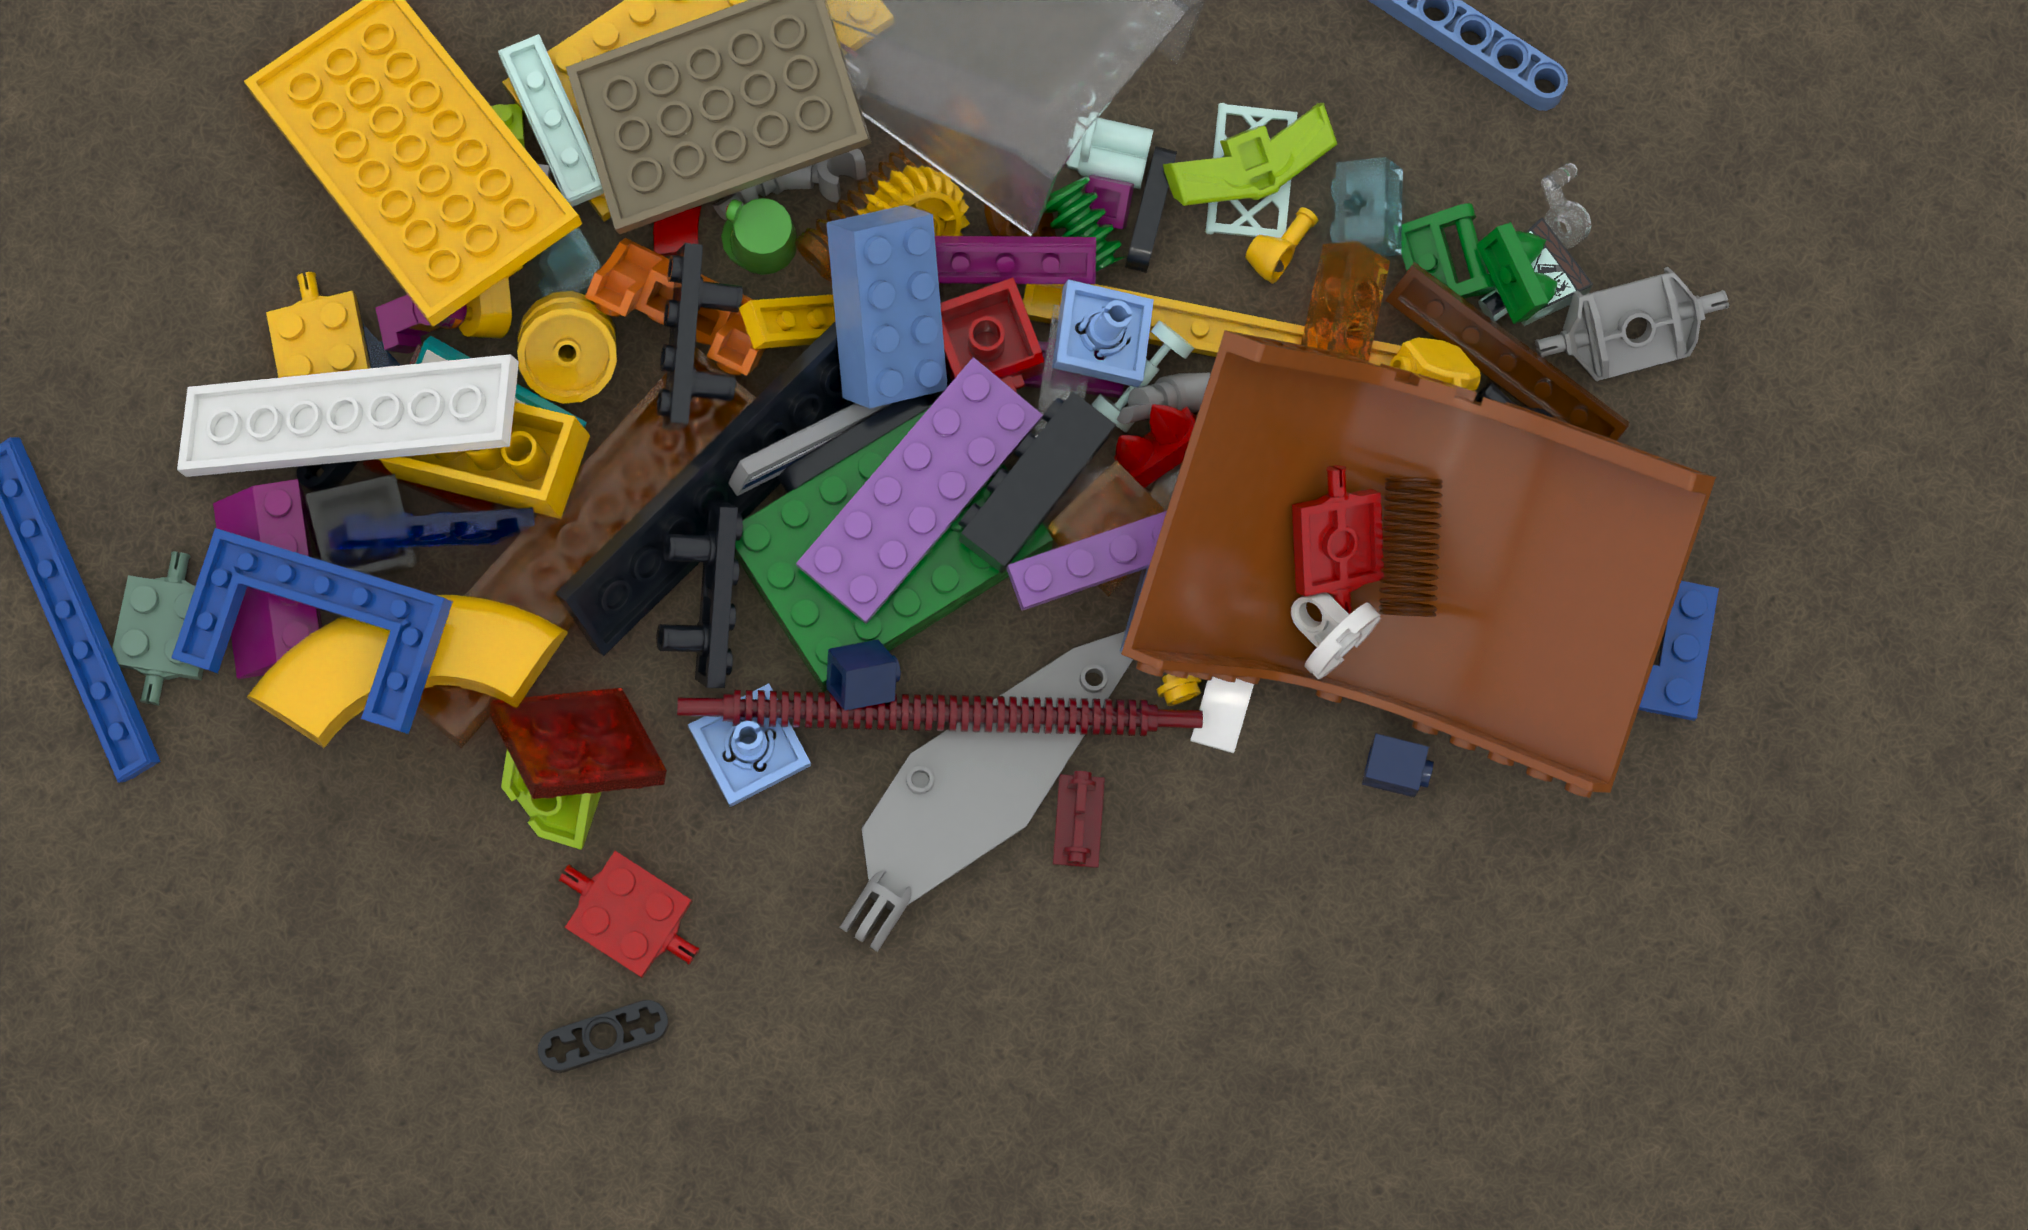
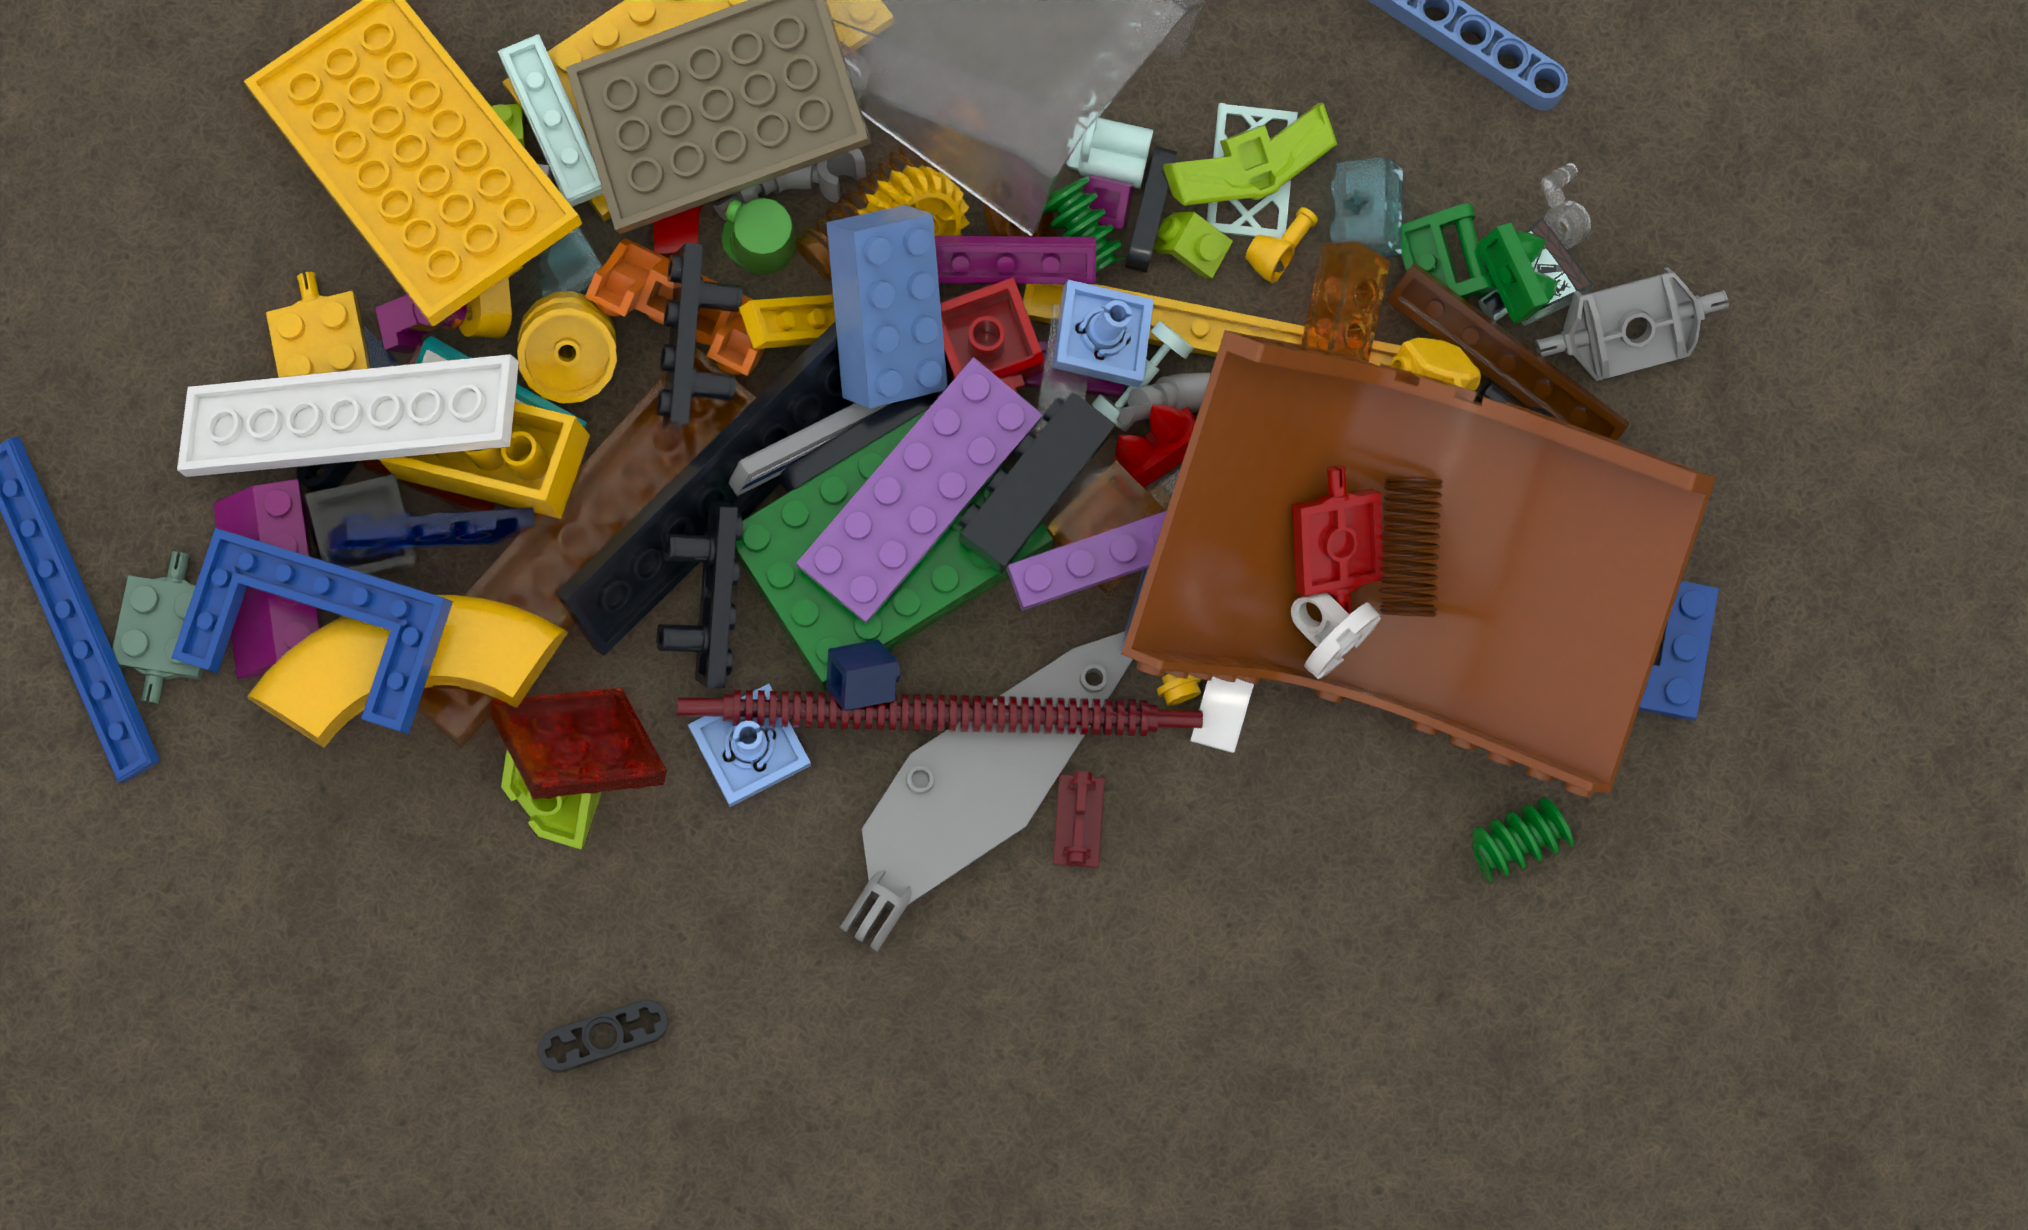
red plate [559,851,700,978] -> none
dark blue brick [1362,734,1434,798] -> none
none -> lime bracket [1153,212,1233,279]
none -> green piece [1471,797,1574,884]

